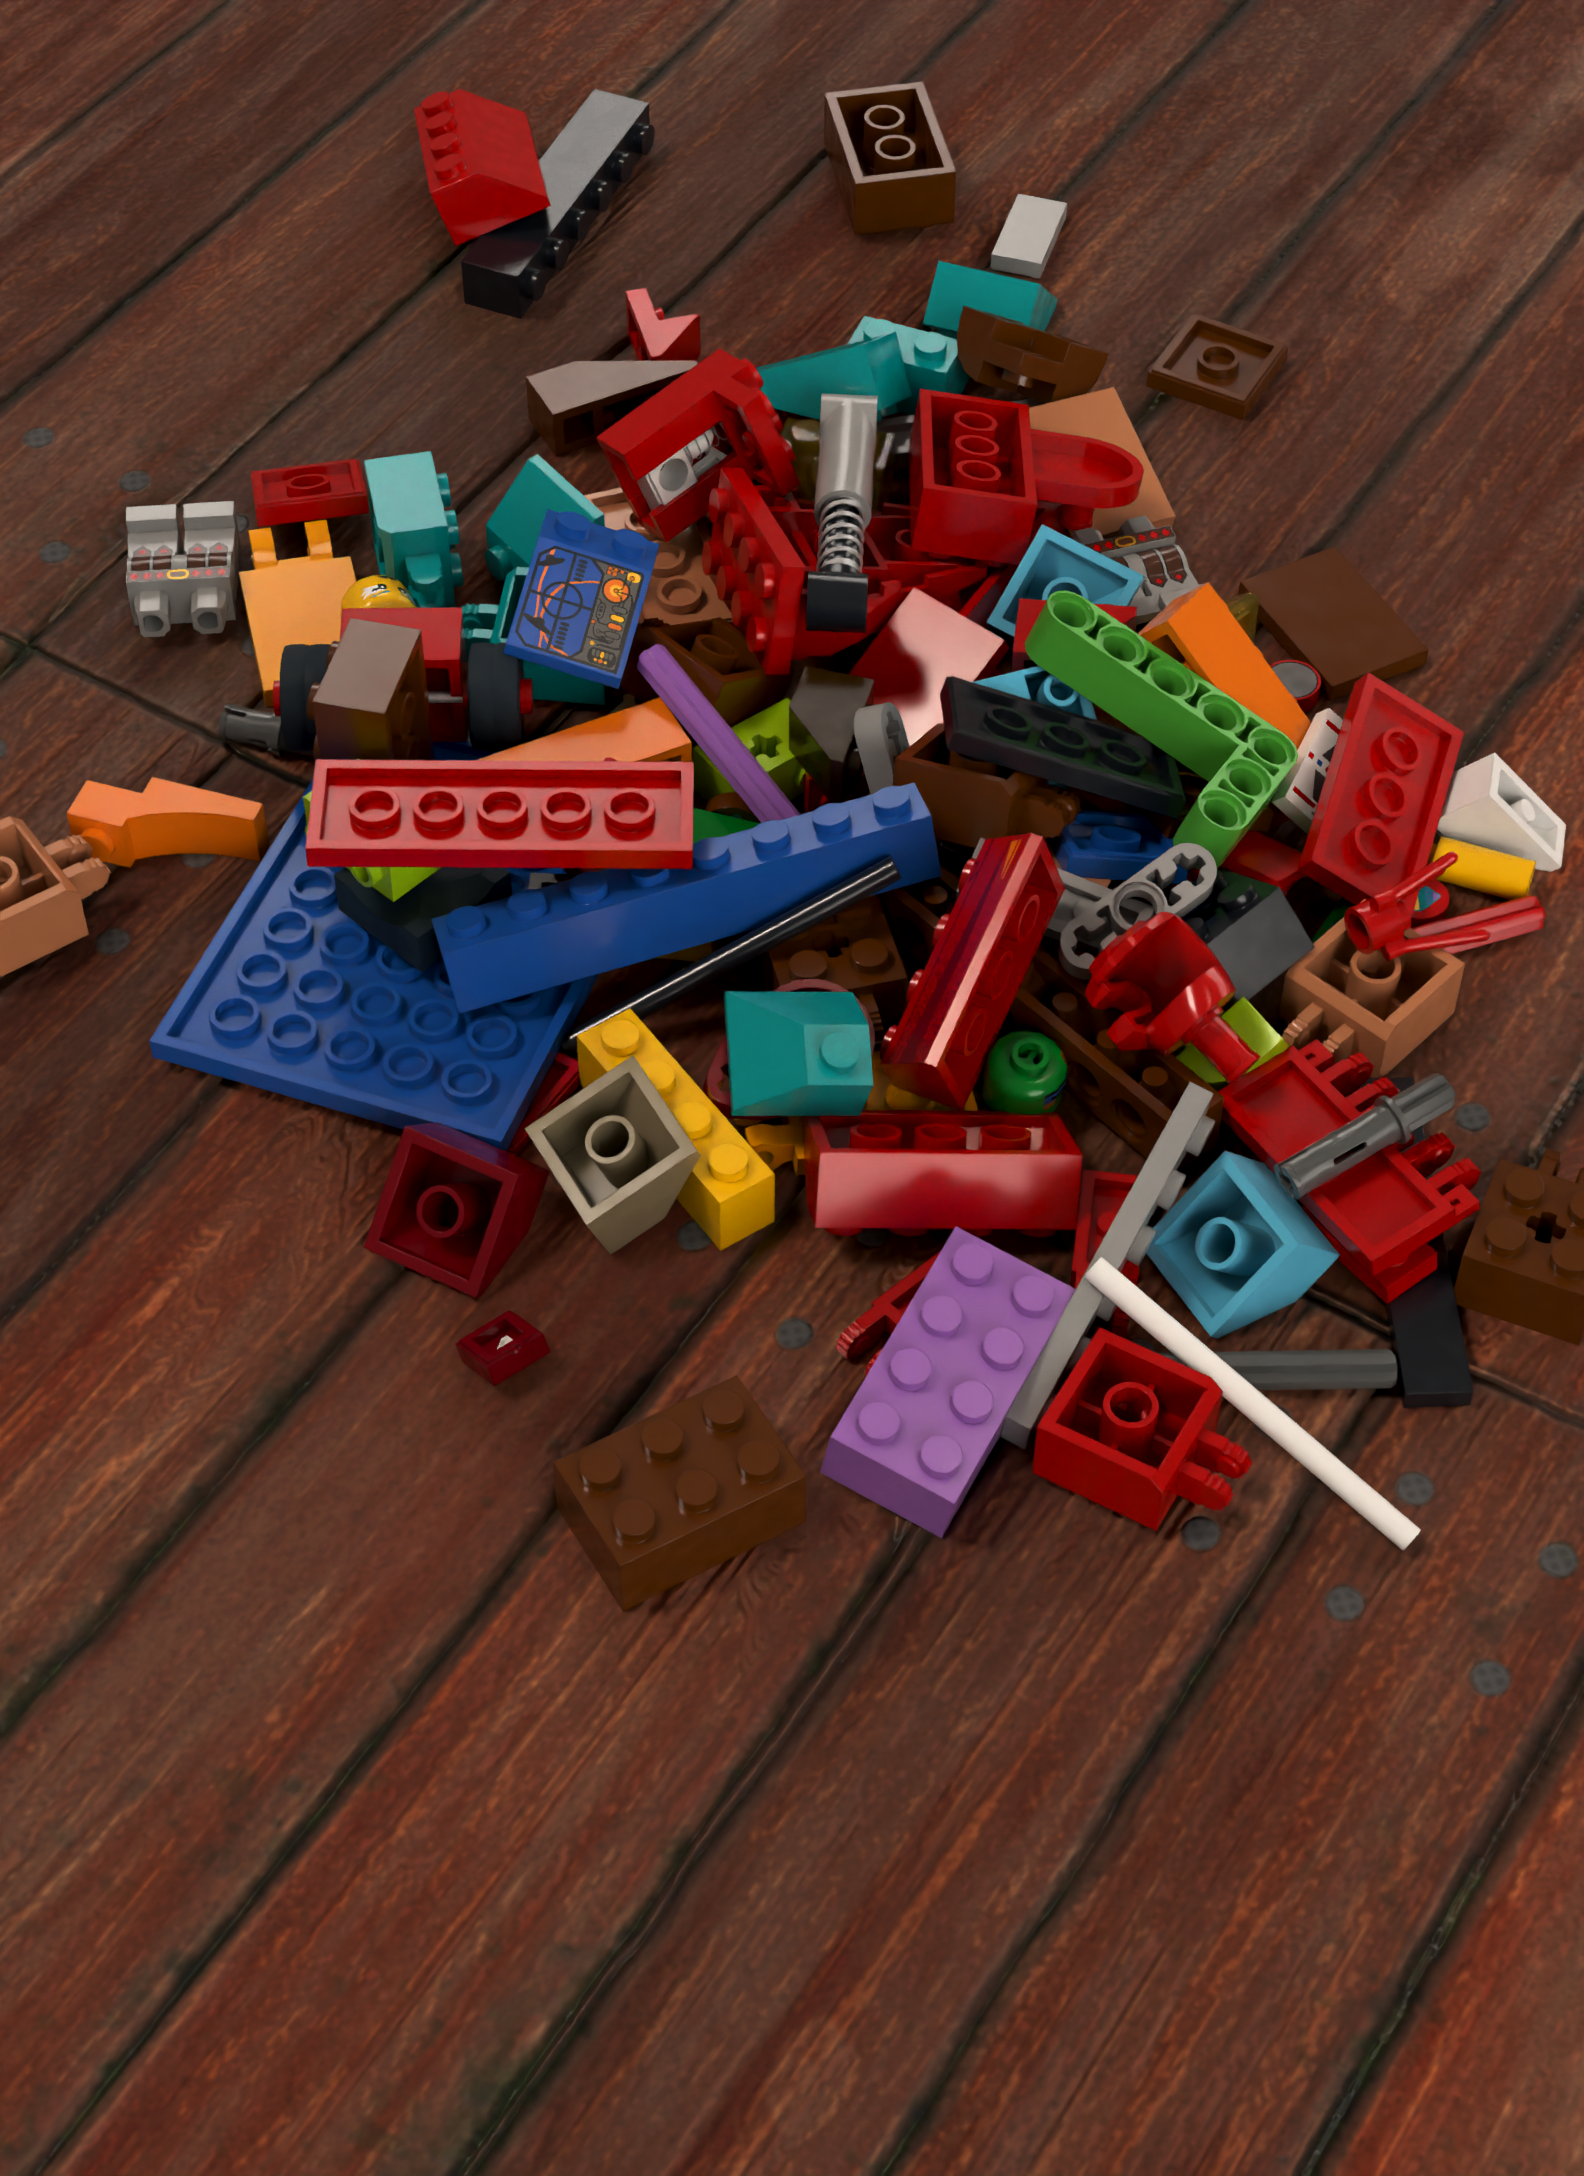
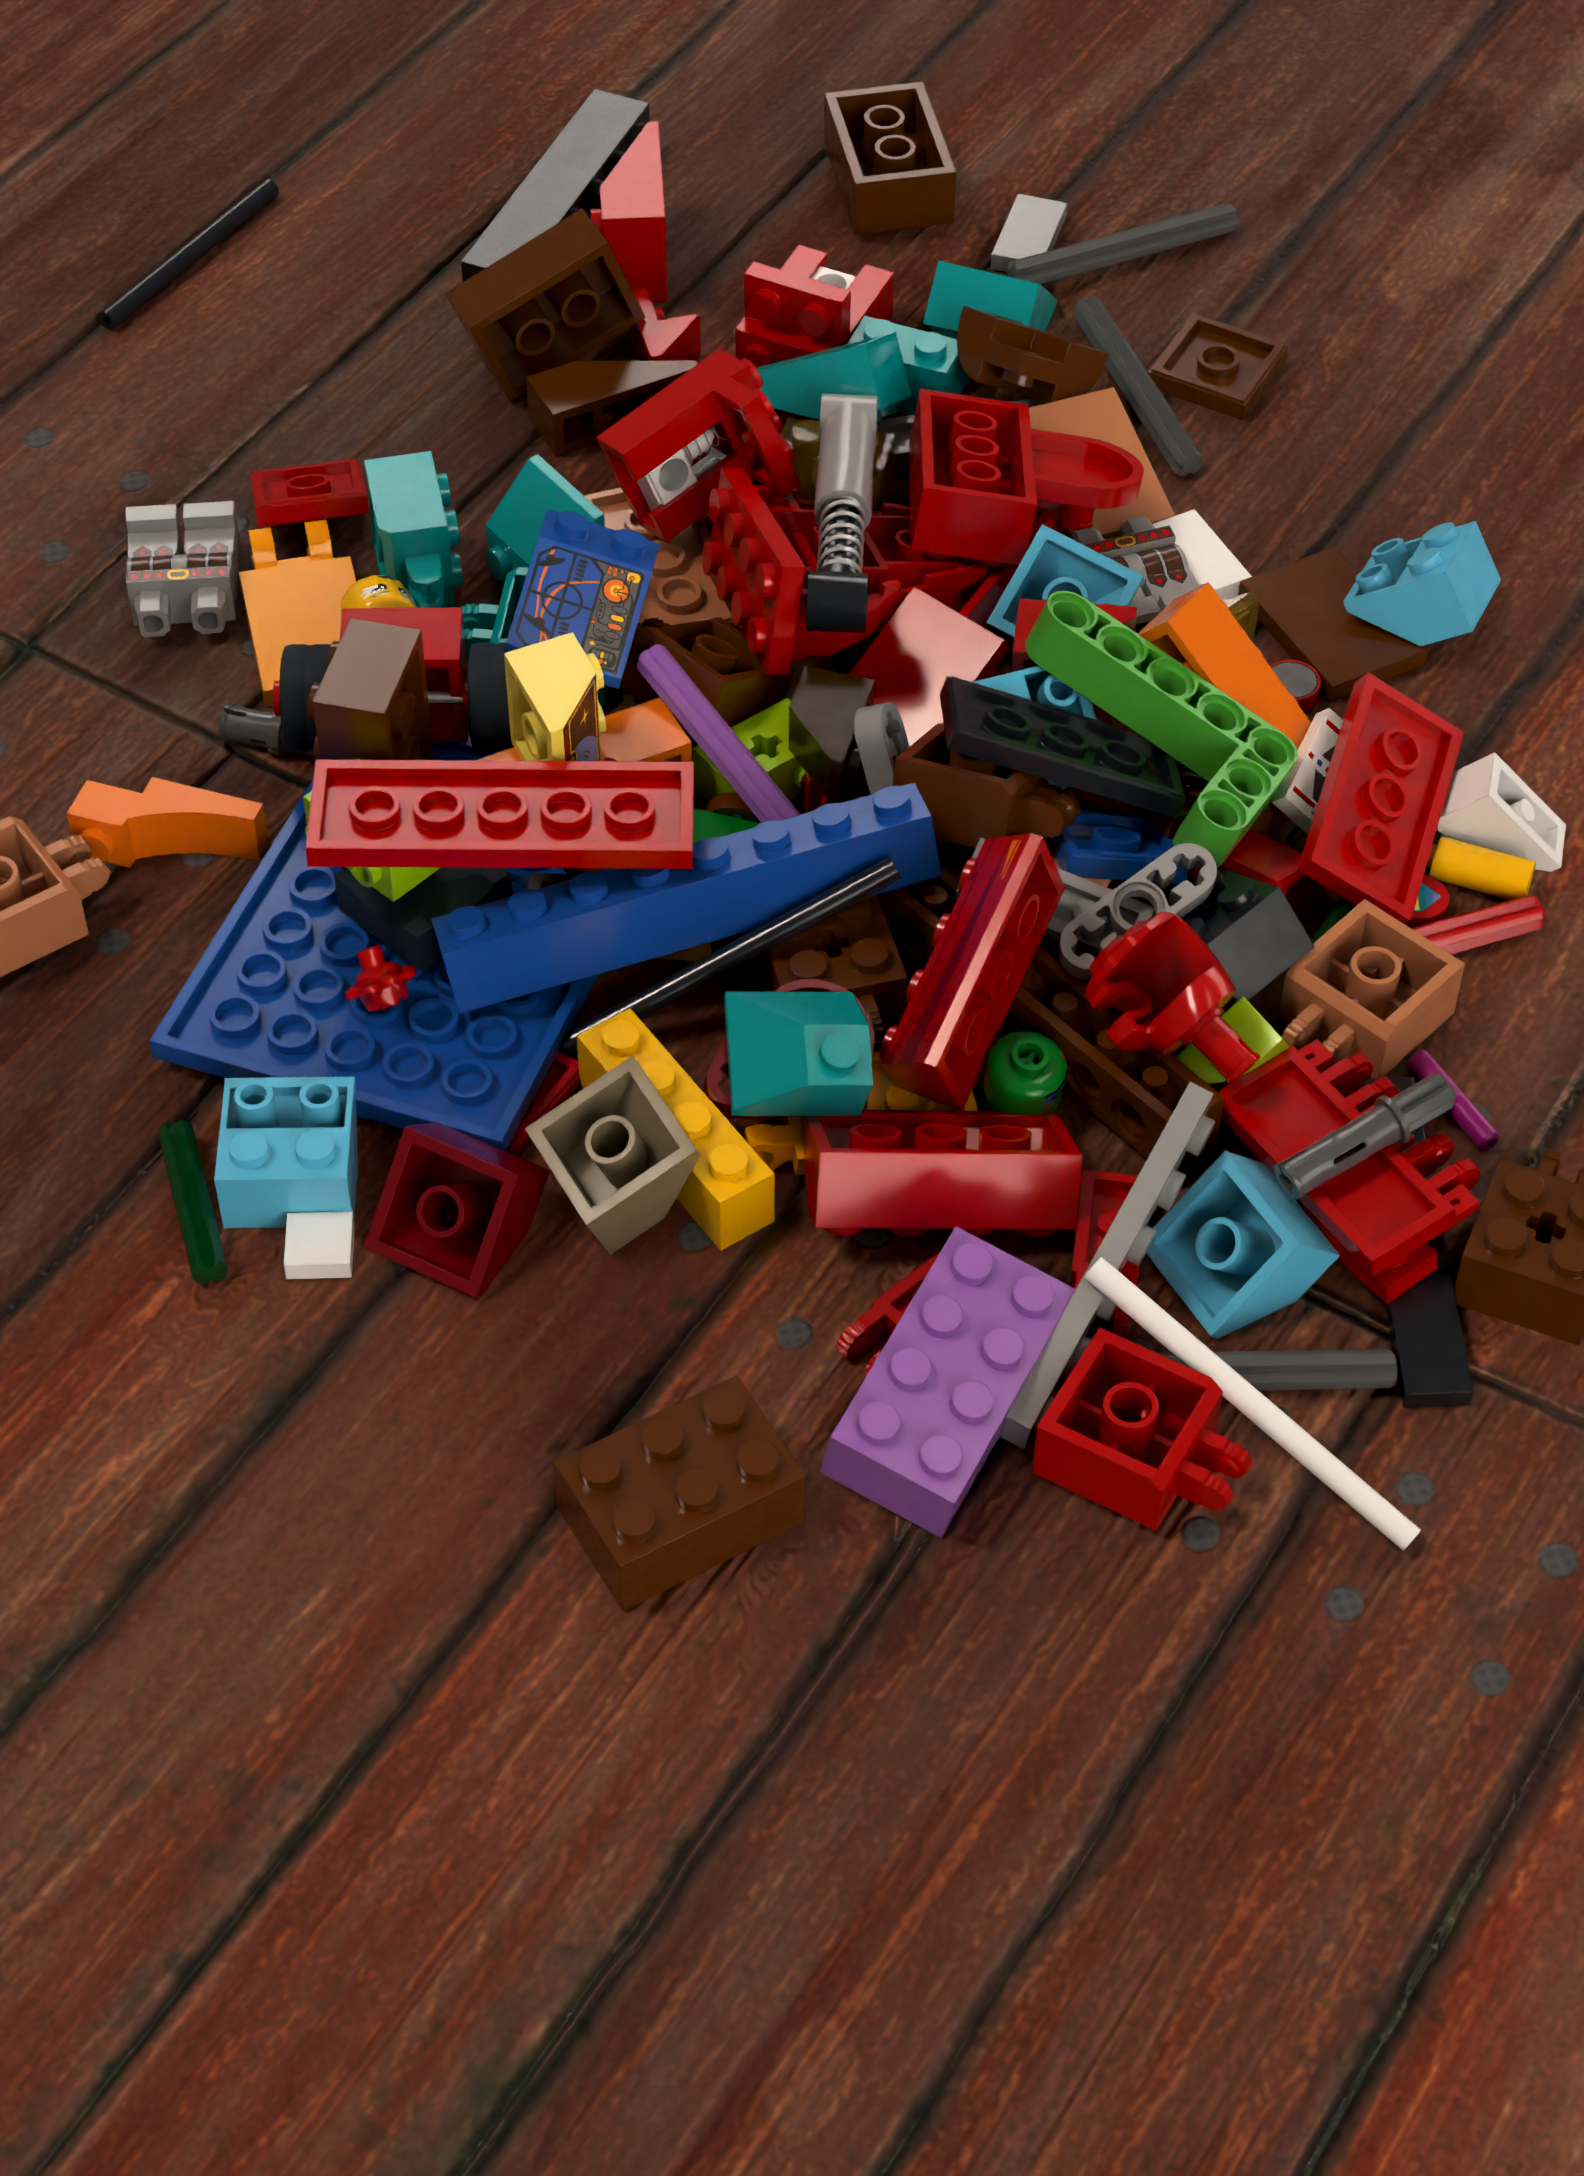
red slope [414,89,551,246] -> none
dark red tile [455,1310,550,1386] -> none
red plant [1344,852,1490,961] -> none
none -> black piece [98,178,279,330]
none -> dark green axle [158,1120,228,1285]
none -> medium azure slope [214,1076,358,1228]
none -> white tile [283,1211,355,1279]
none -> red plant [345,944,417,1012]
none -> reddish brown brick [445,208,646,402]
none -> light yellow slope [504,632,606,761]
none -> slope [591,121,668,303]
none -> red brick [735,245,894,367]
none -> dark grey axle [1006,204,1239,284]
none -> dark grey axle [1074,295,1202,477]
none -> white tile [1153,509,1252,601]
none -> medium azure slope [1343,521,1501,646]
none -> magenta piece [1408,1050,1499,1151]

